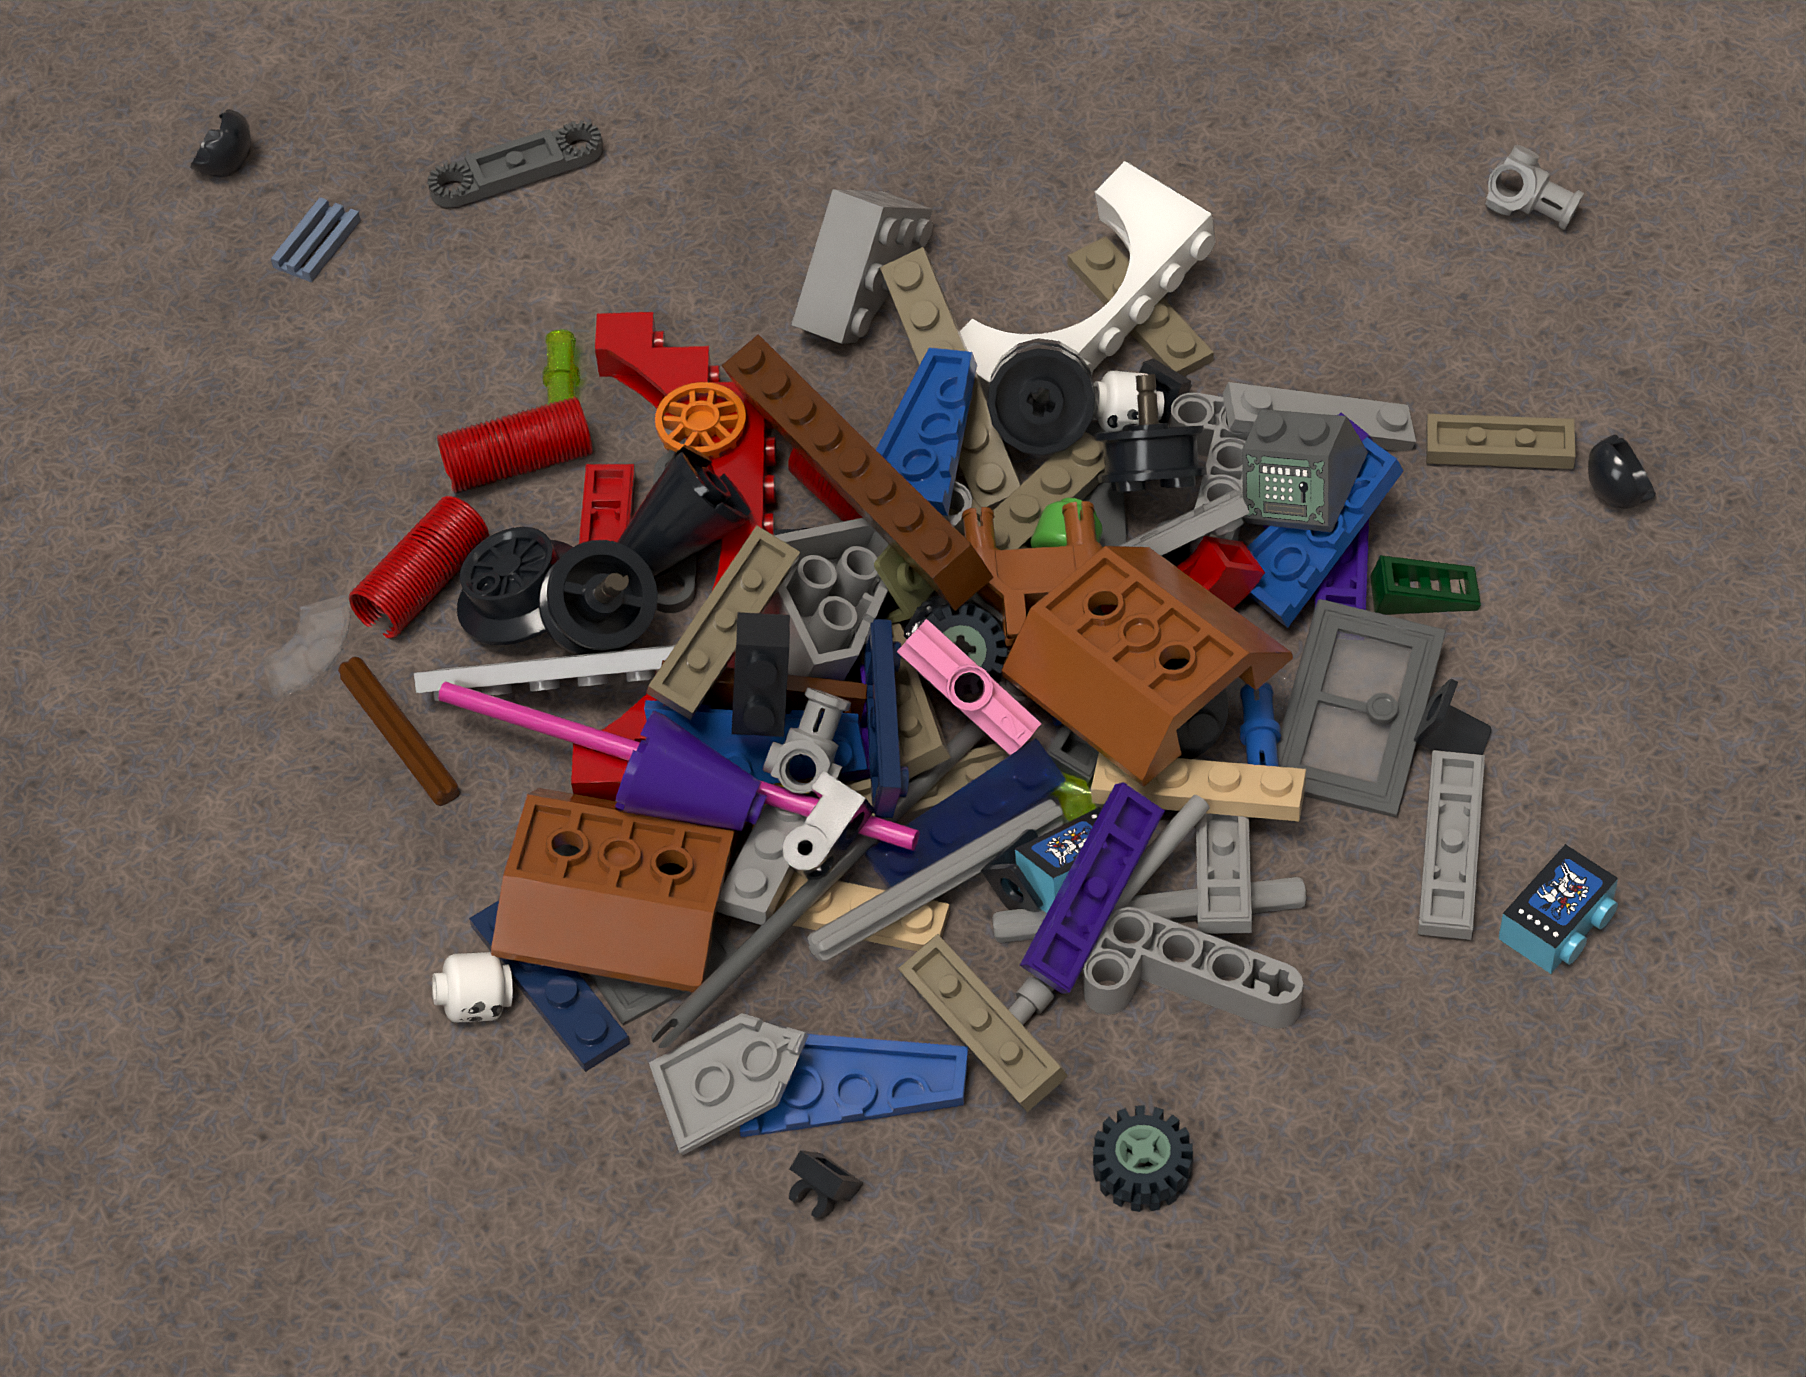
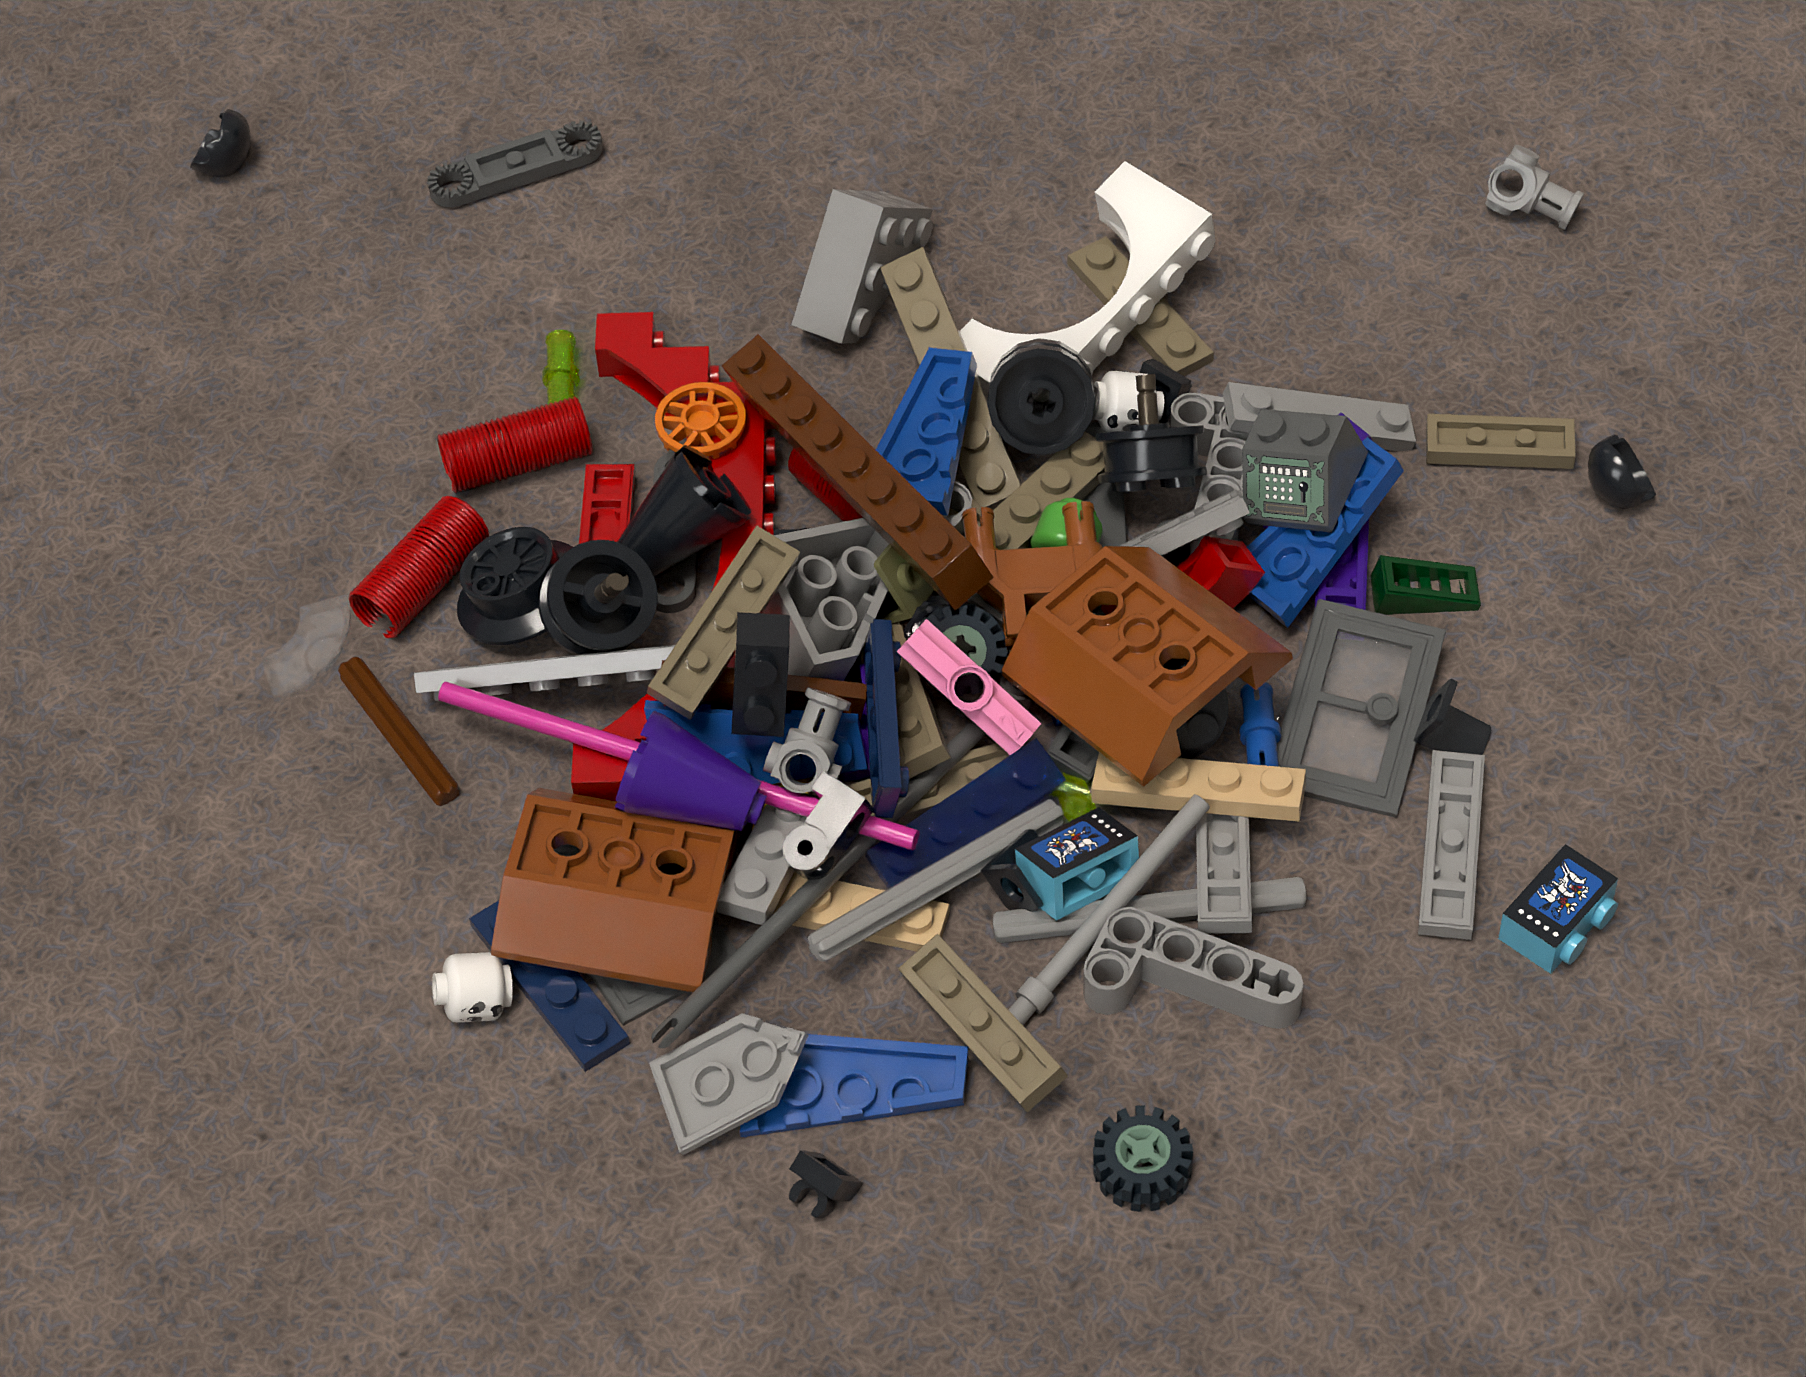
sand blue tile [271,197,361,282] -> none
dark purple plate [1019,782,1165,994] -> none

